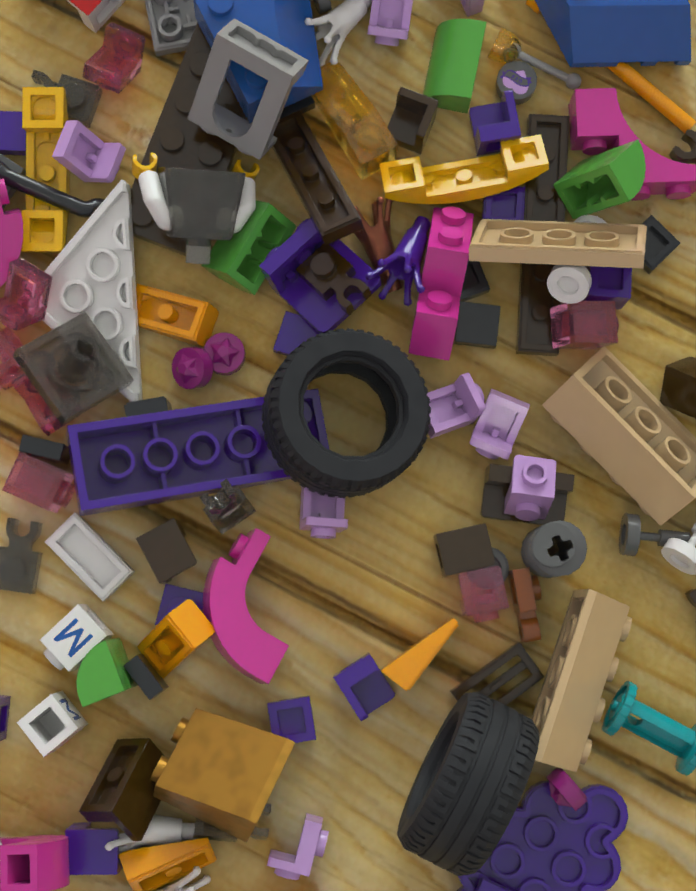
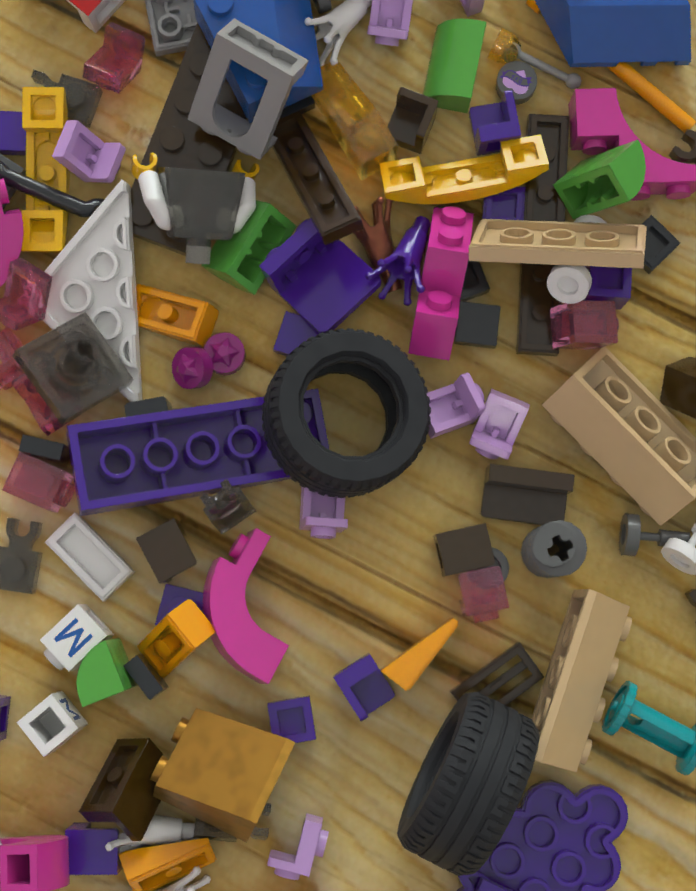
dark brown plate [296,243,372,315] -> none
lavender bracket [504,455,556,521] -> none
dark orange plate [508,567,542,642] -> none
magenta tile [546,767,587,811] -> none

